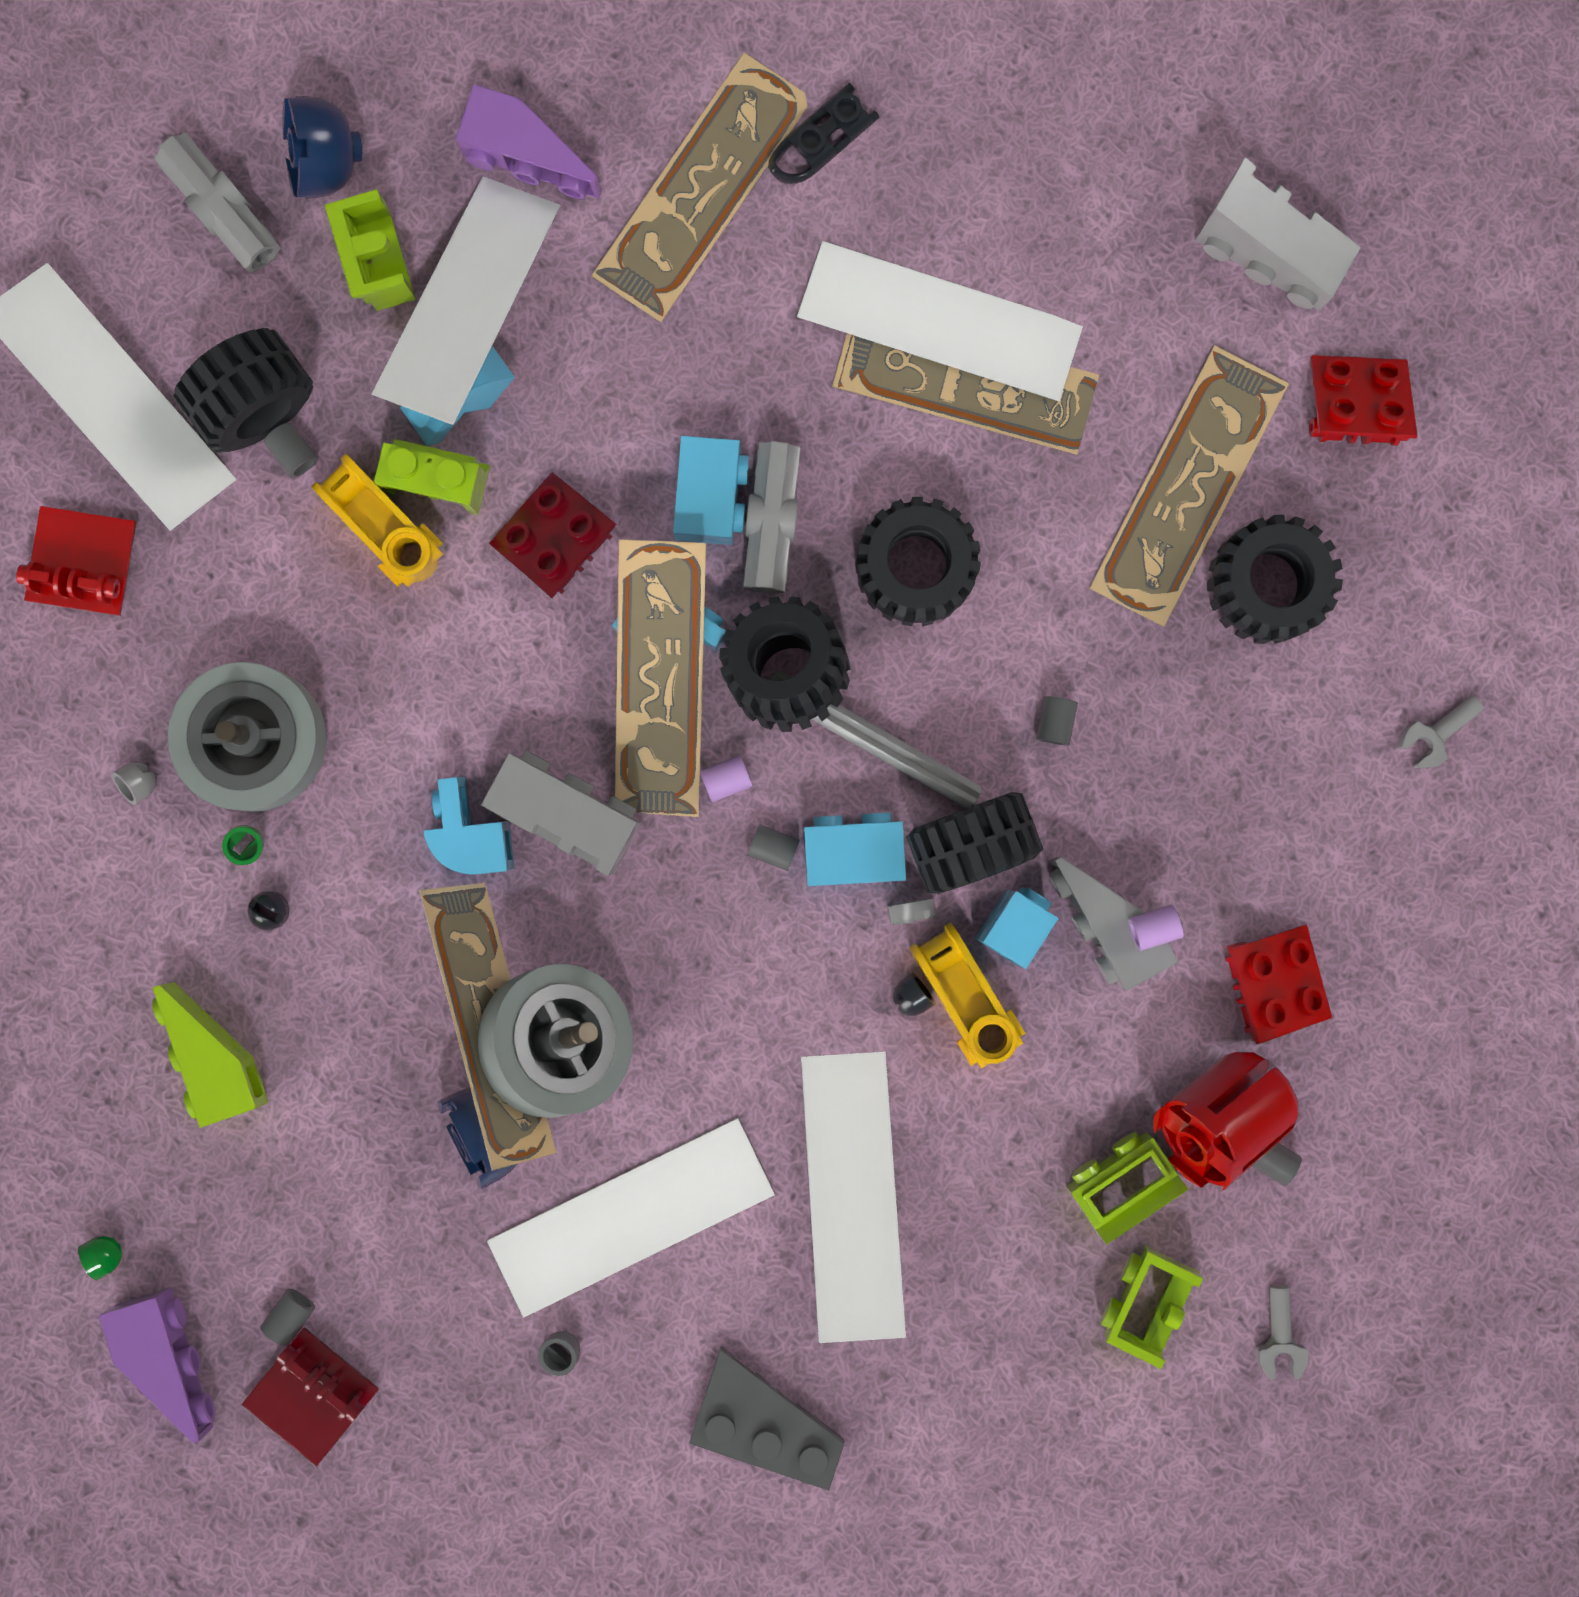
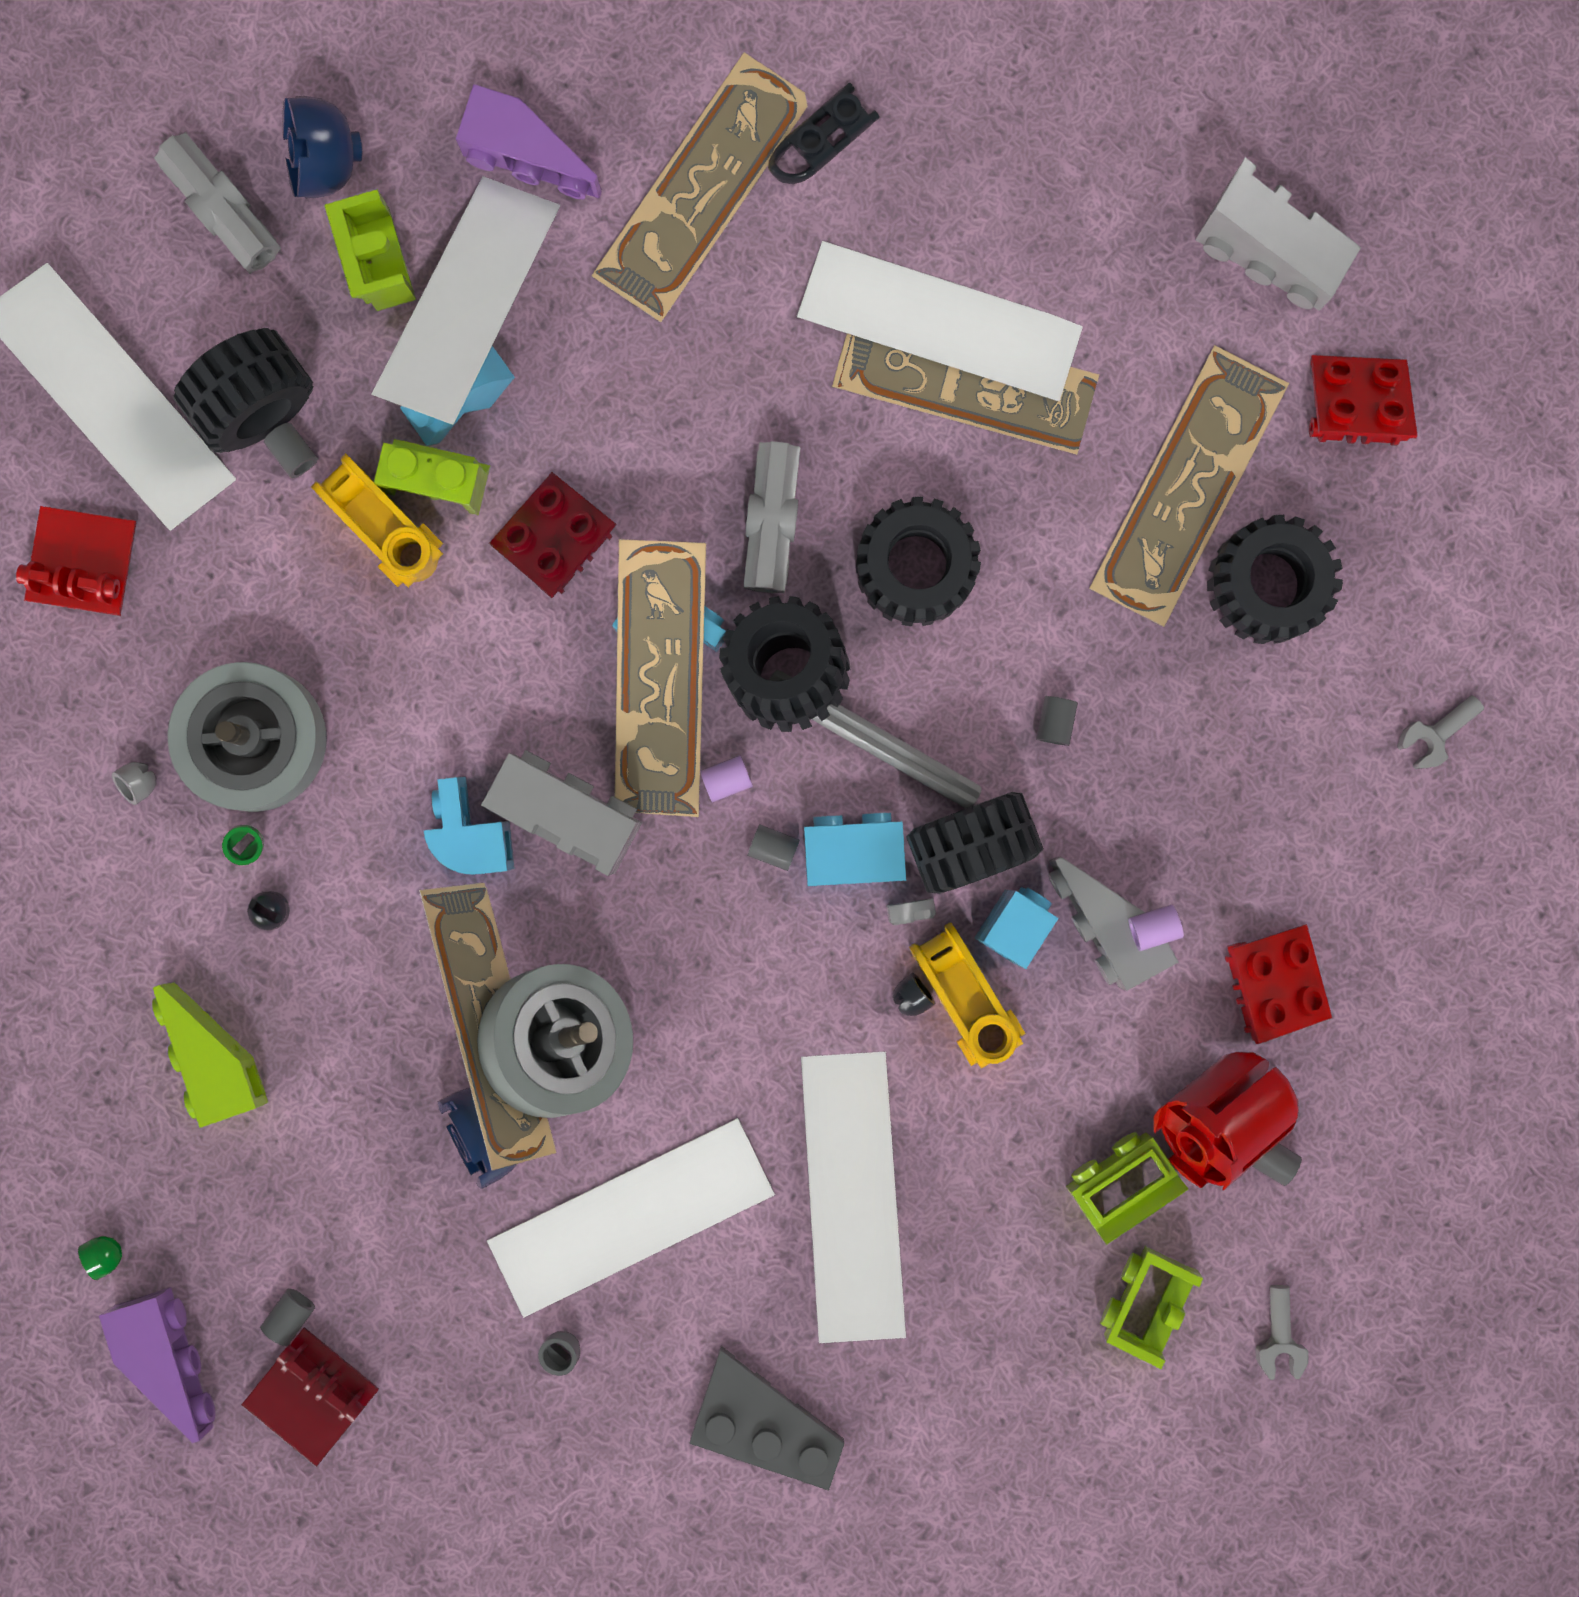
medium azure brick [673,436,749,545] -> none

